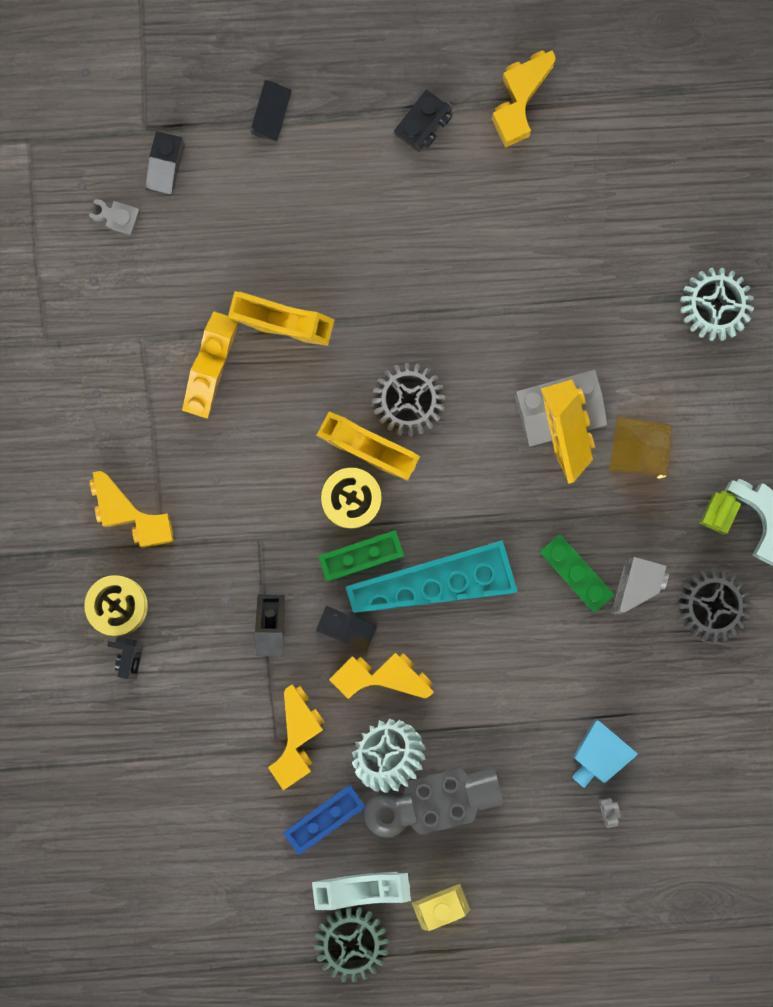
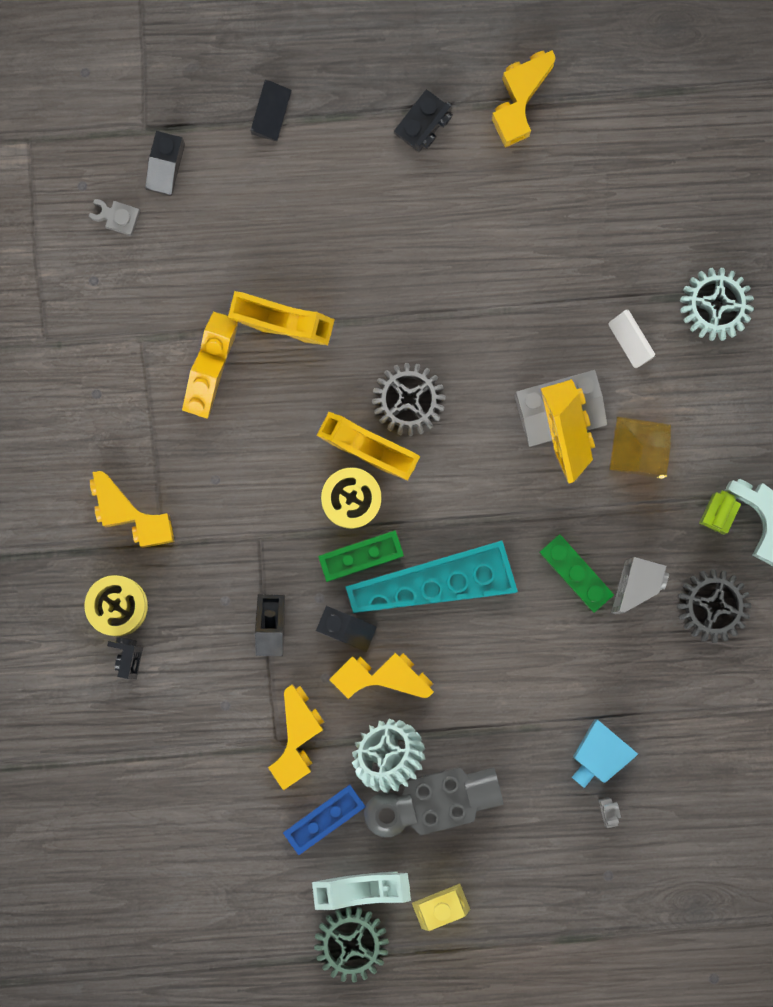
none -> white slope [609,310,655,368]

